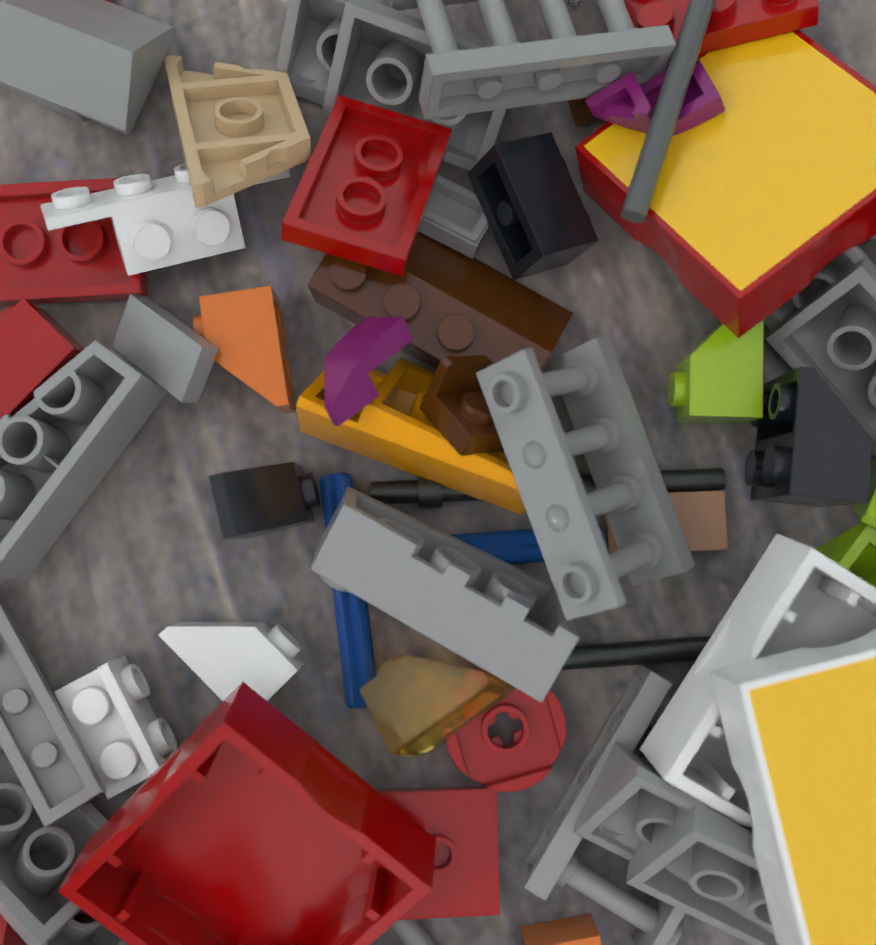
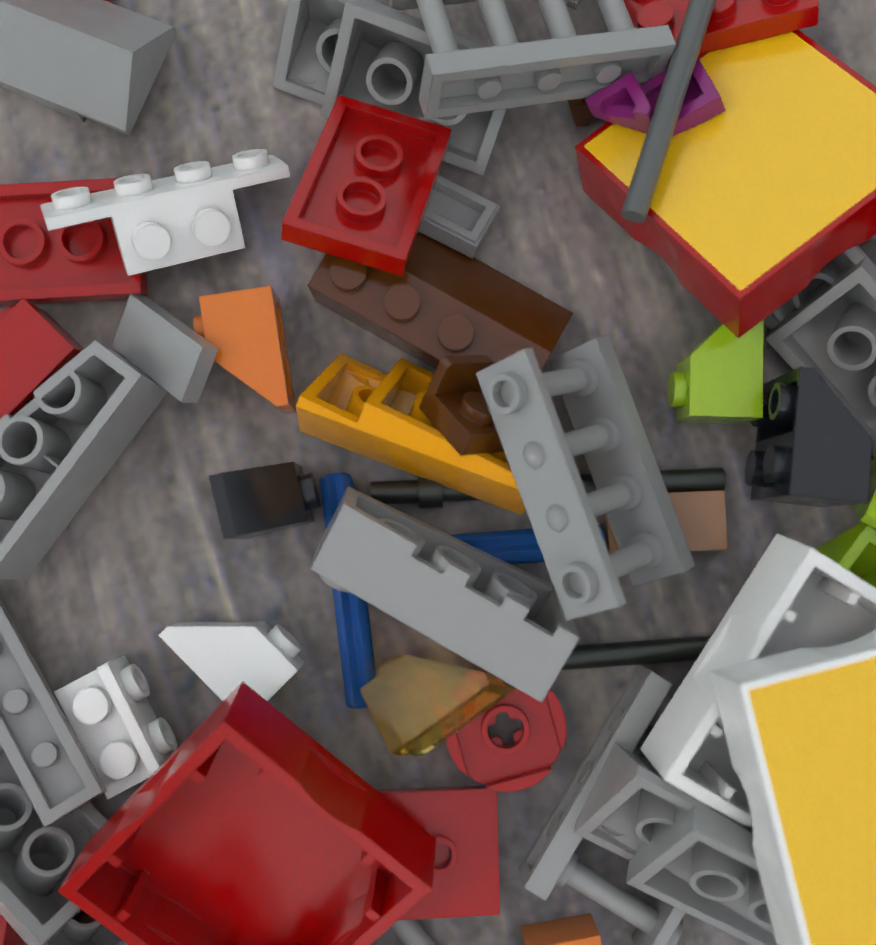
tan wing [164,55,311,208] -> none
magenta slope [324,317,413,426] -> none
black brick [467,132,599,280] -> none

